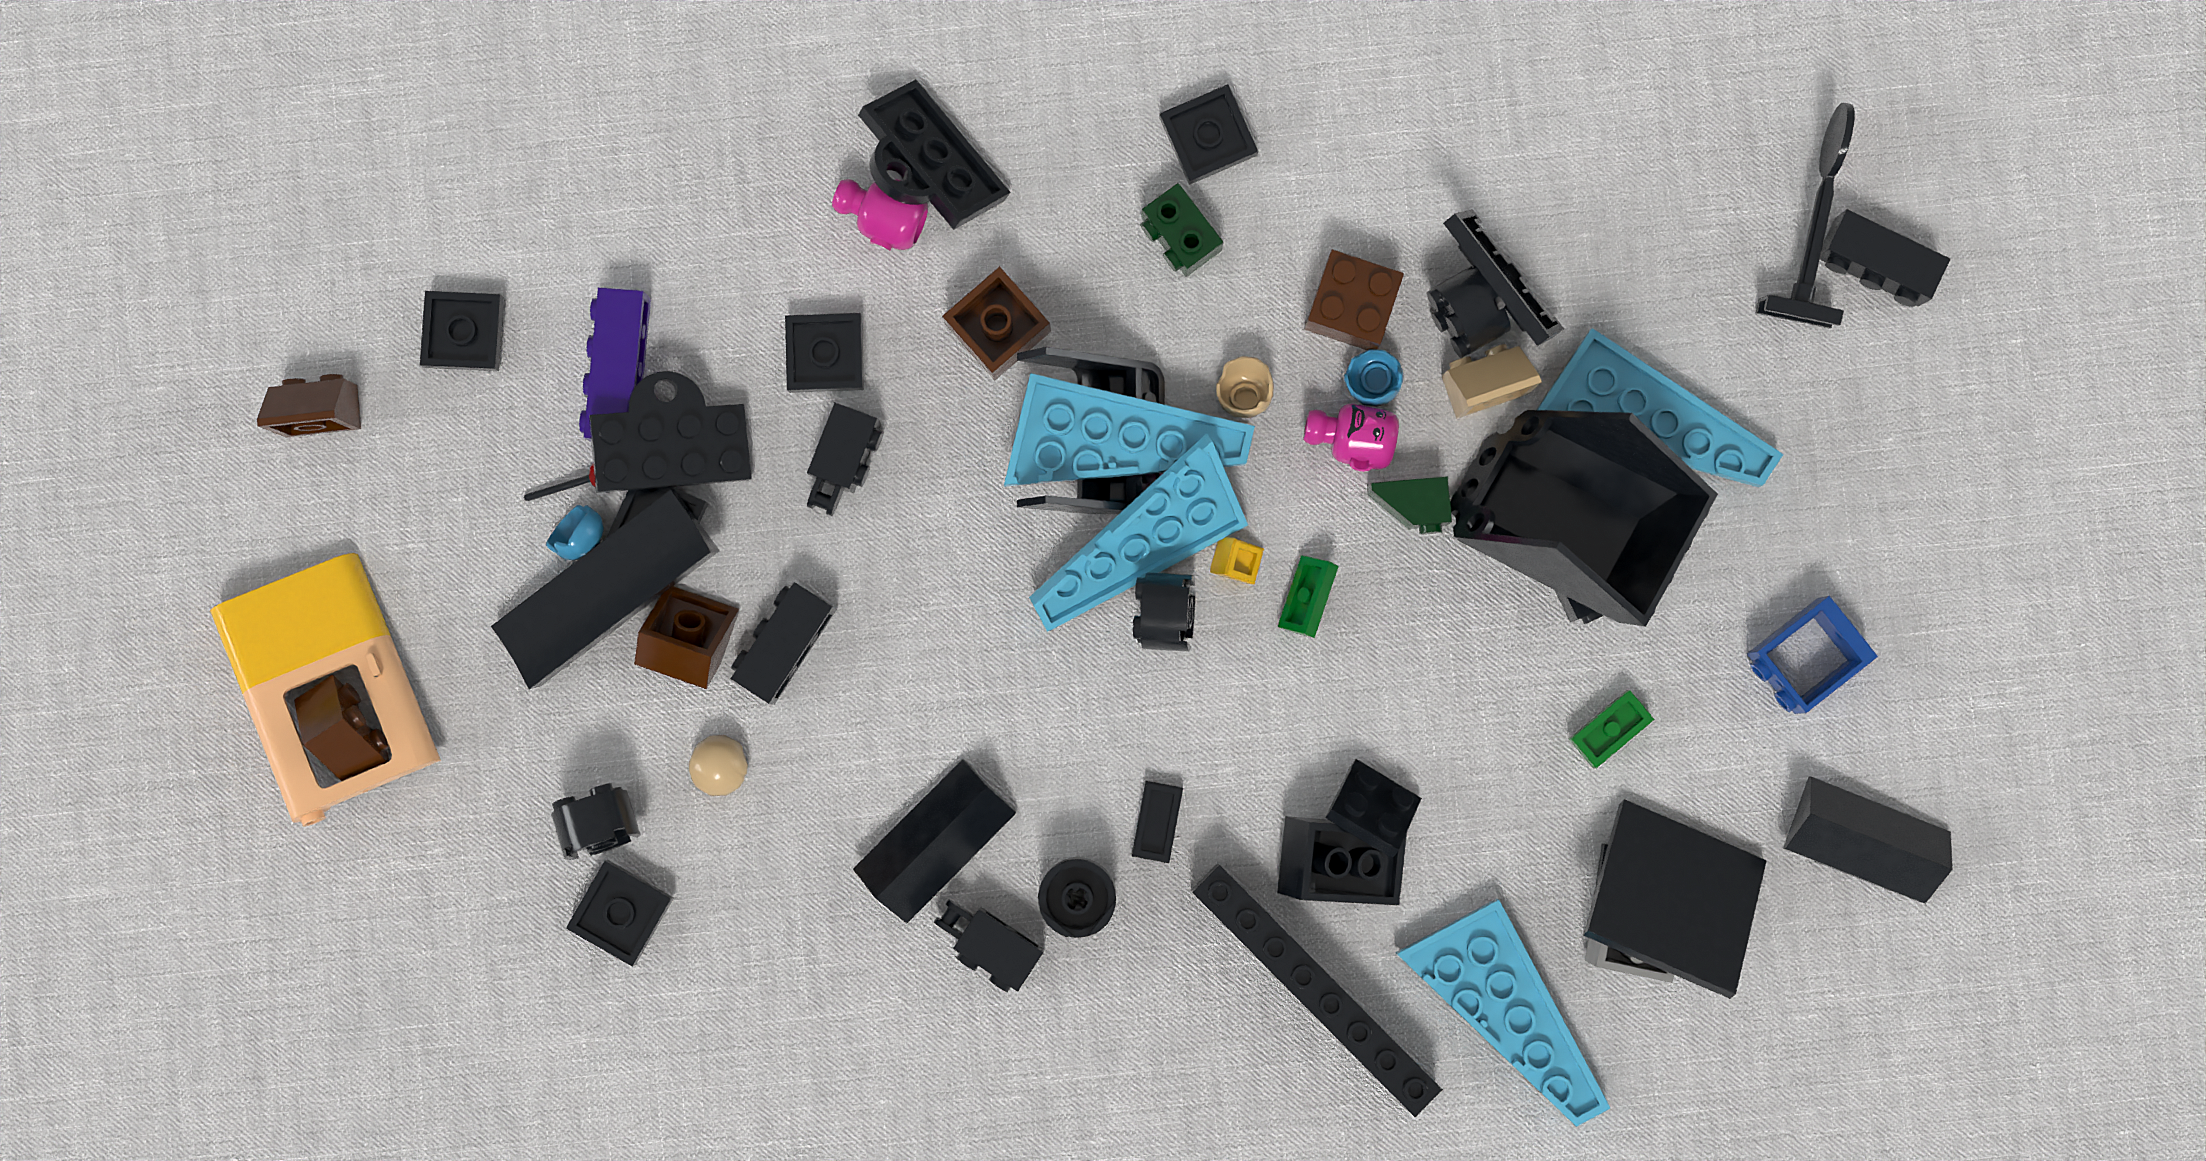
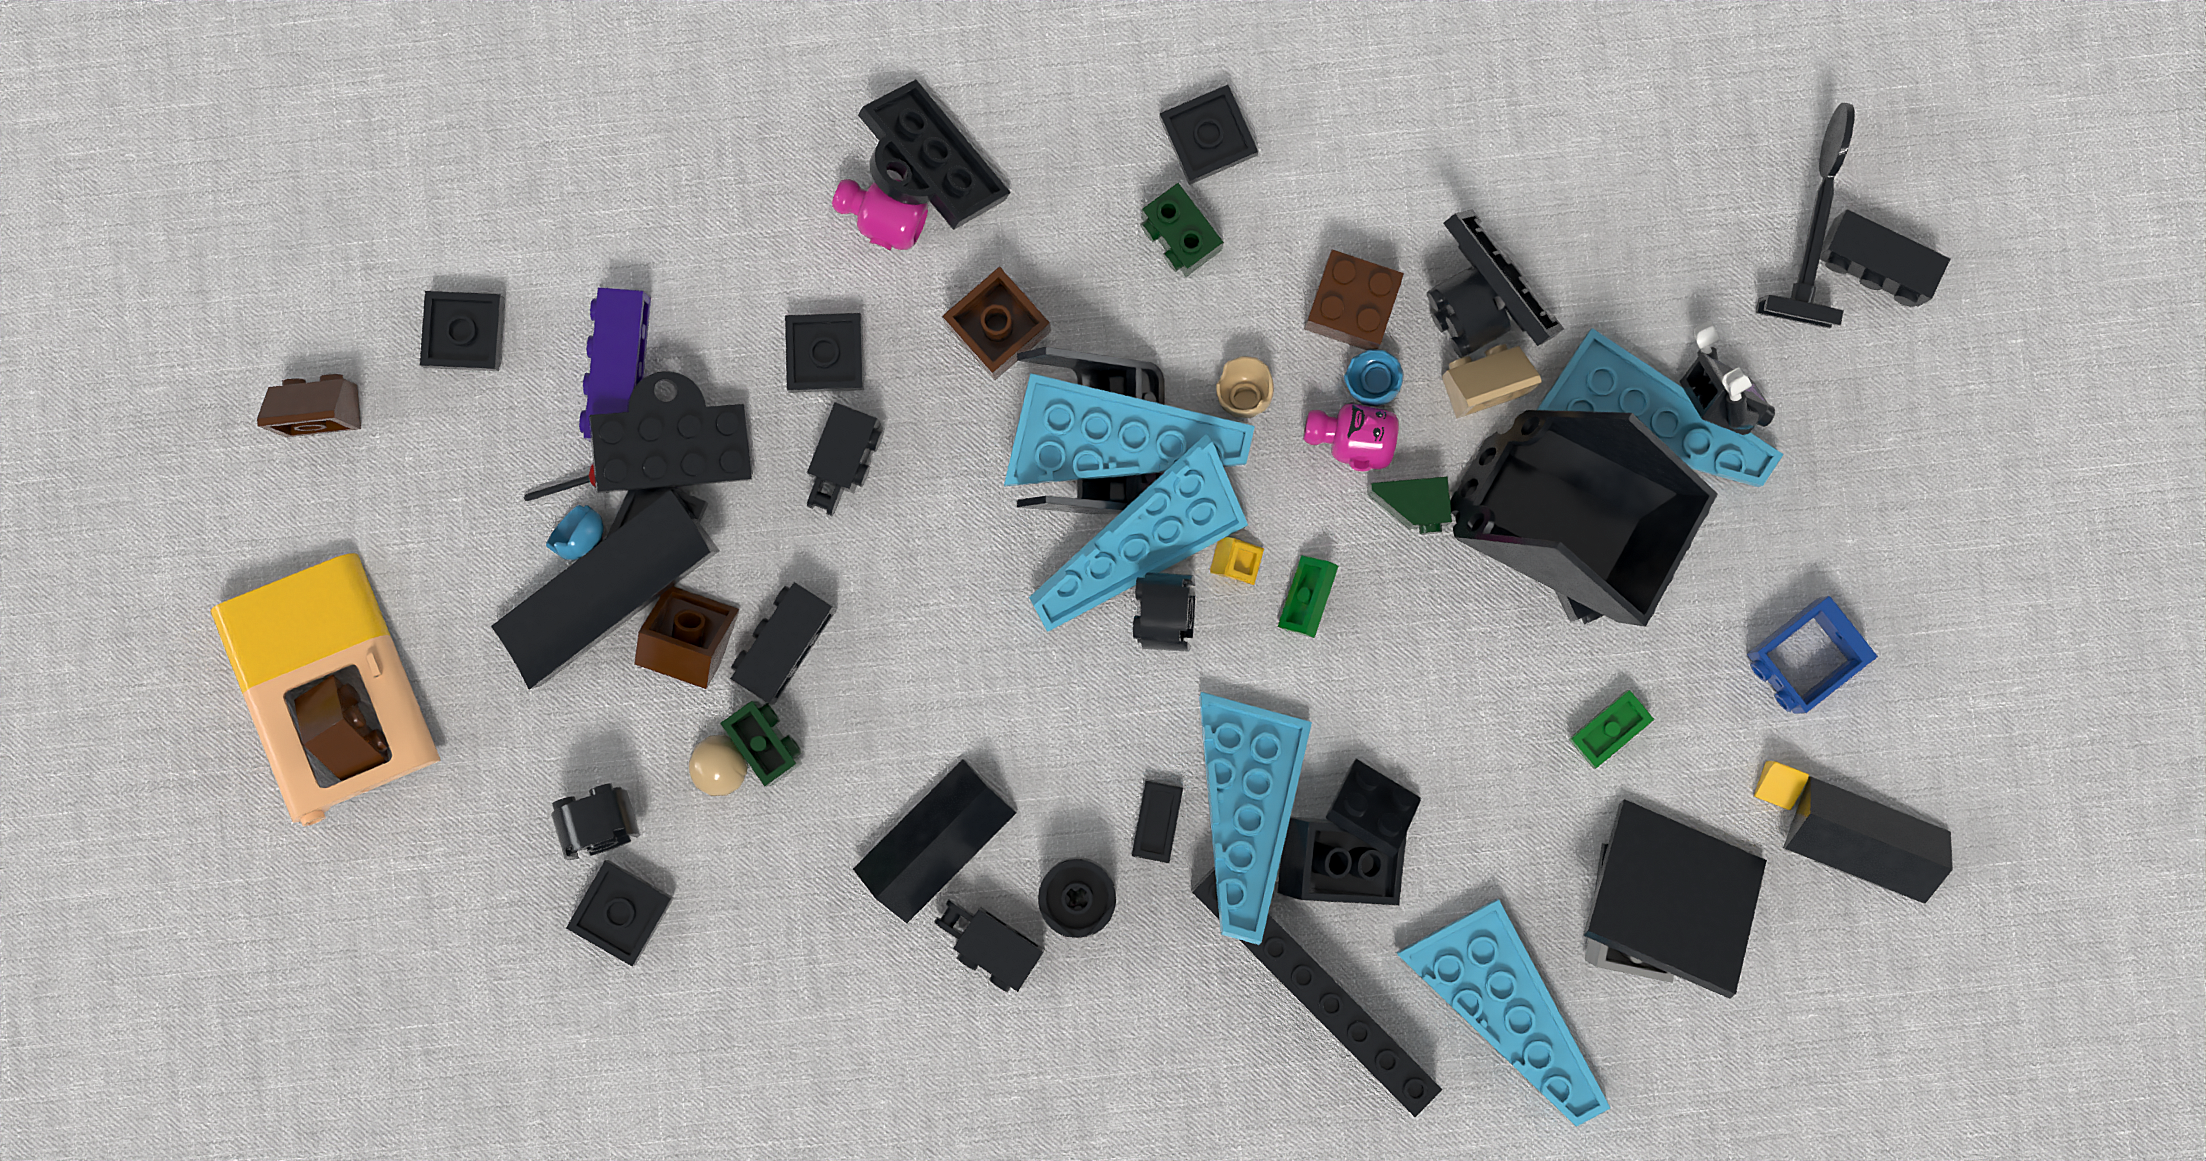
none -> dark green brick [720,701,803,787]
none -> medium azure wing [1199,692,1312,945]
none -> black torso [1679,320,1775,435]
none -> yellow slope [1753,761,1809,810]

